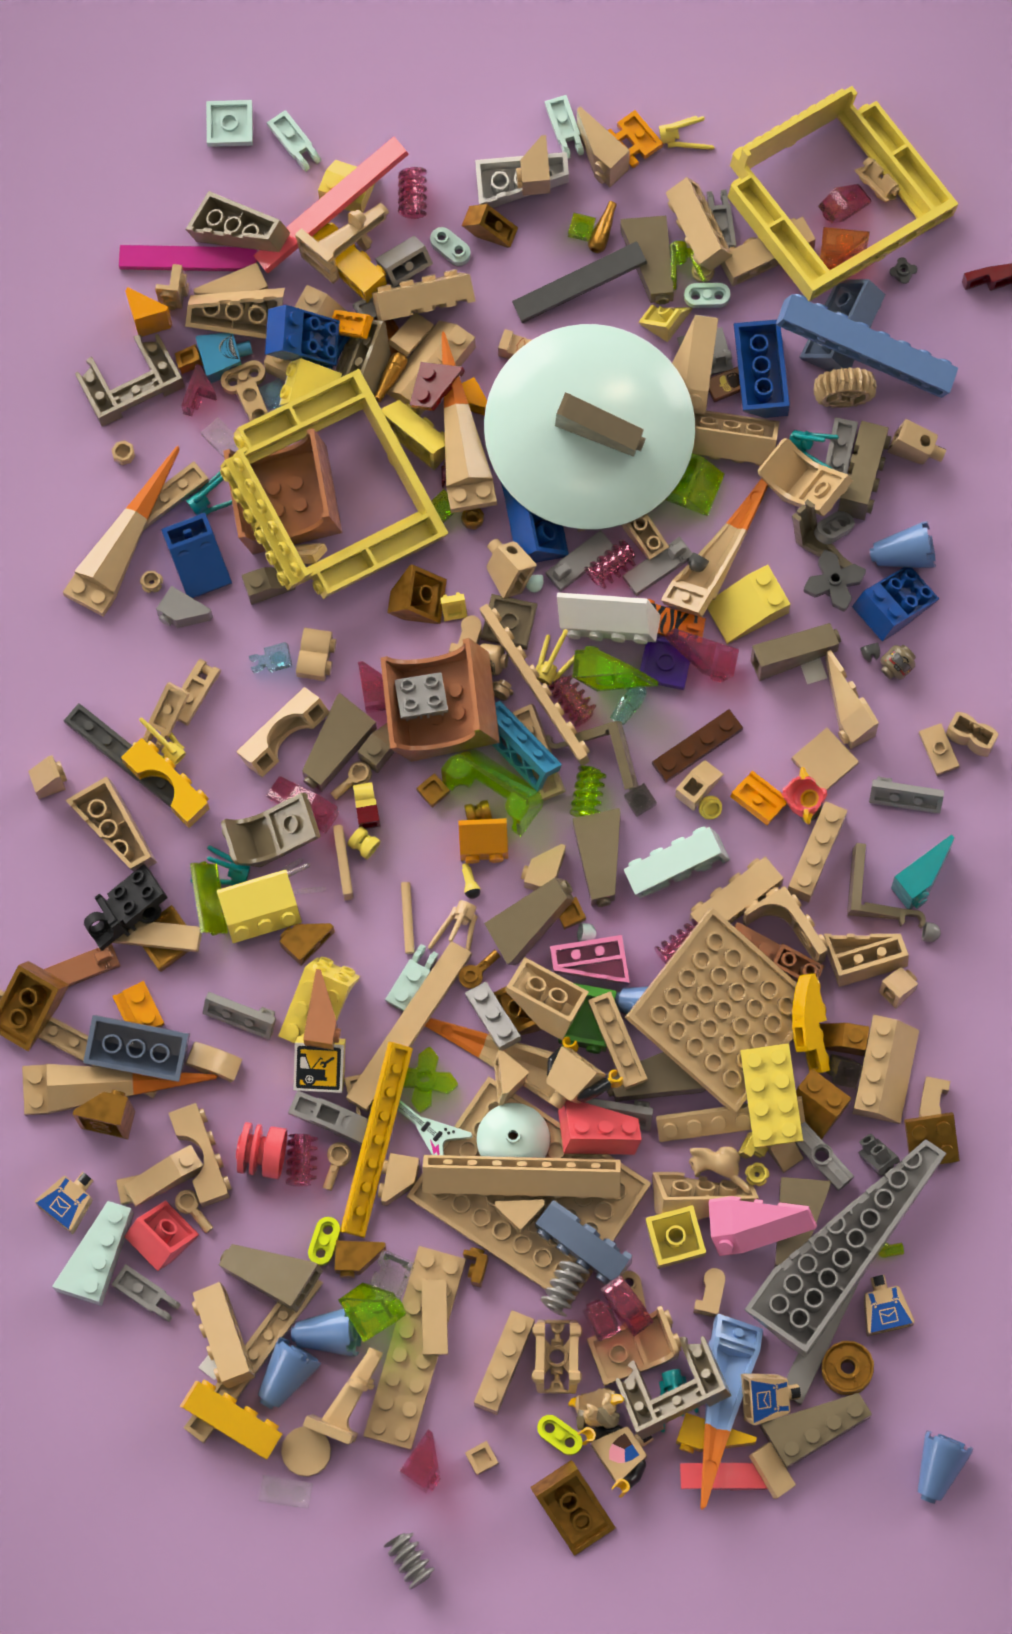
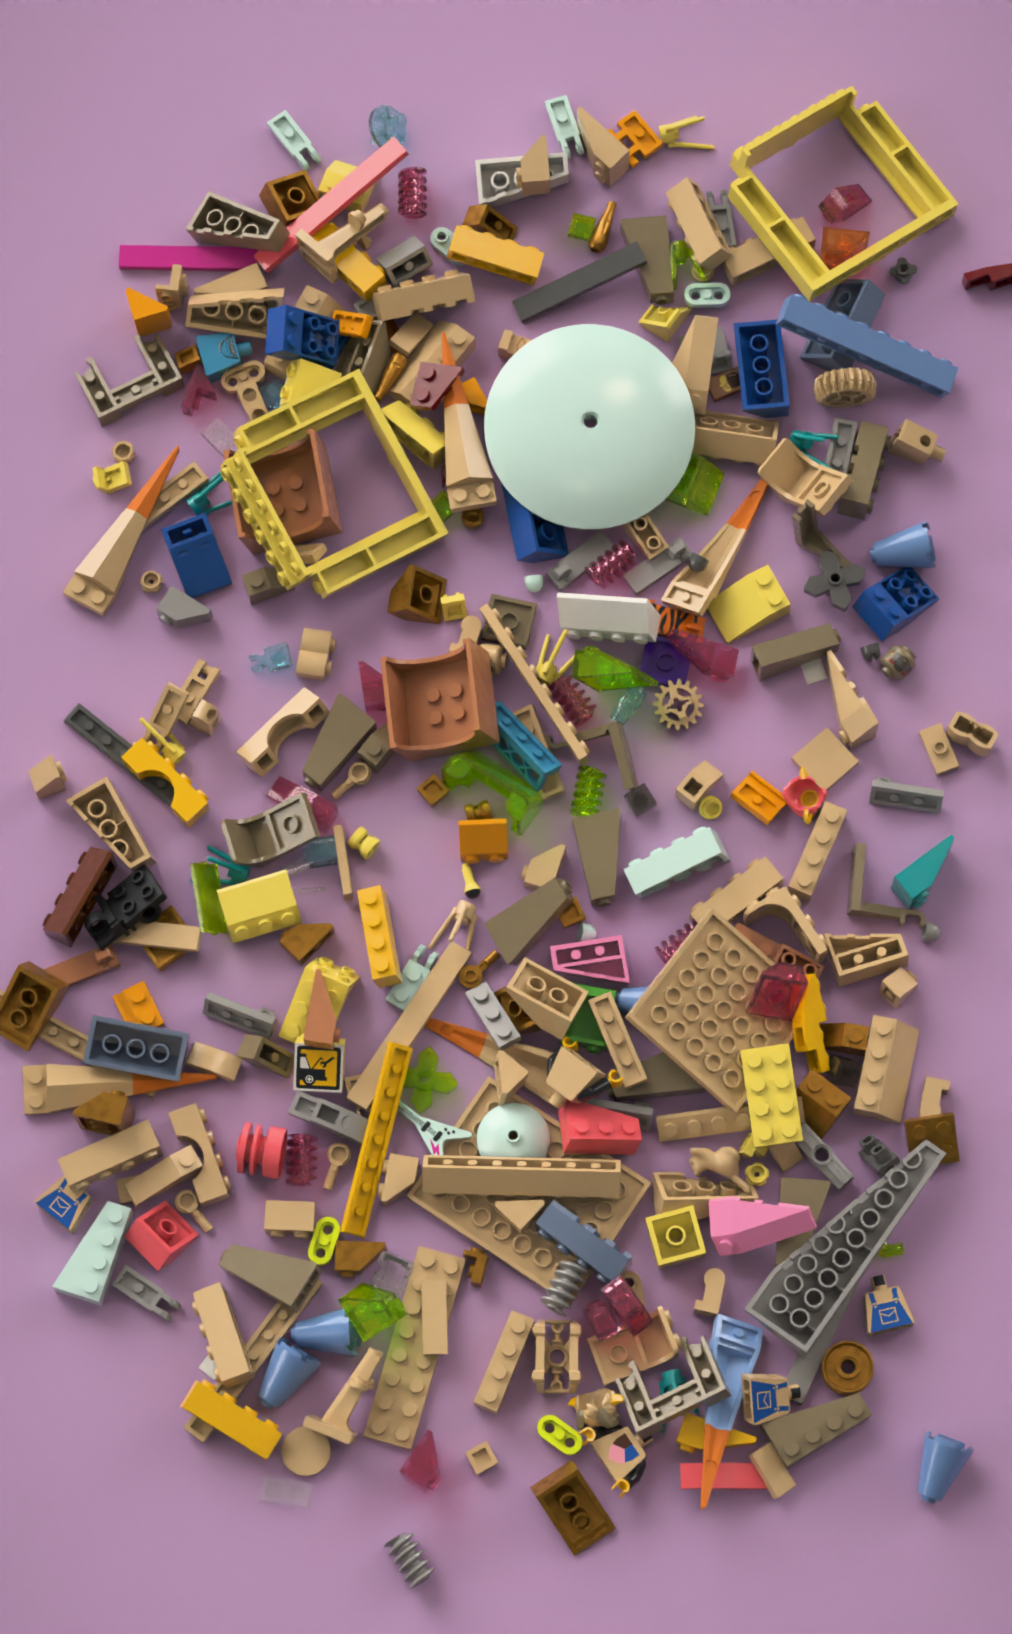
light aqua plate [206,100,253,147] -> none
leg [353,782,381,829] -> none
light grey hinge [394,672,448,721] -> none
tan bar [401,882,415,954] -> none
tan torso [487,539,537,599] -> none
tan plate [493,679,513,701] -> none
dark tan slope [555,392,646,457] -> none
reddish brown plate [652,709,743,782] -> none
light grey plate [814,511,855,544] -> none
tan hinge [854,157,901,202] -> none
none -> reddish brown slope [43,847,118,948]
none -> tan wedge [57,1119,163,1191]
none -> light yellow bracket [92,461,132,494]
none -> tan leg [189,699,221,736]
none -> dark tan slope [236,1034,294,1078]
none -> pearl gold slope [259,170,320,227]
none -> tan brick [264,1200,316,1239]
none -> clear light blue brick [302,835,338,869]
none -> yellow brick [357,885,402,989]
none -> clear light blue plate [369,105,407,147]
none -> yellow brick [446,225,544,286]
none -> tan gear [653,679,705,730]
none -> clear pink slope [746,962,808,1022]

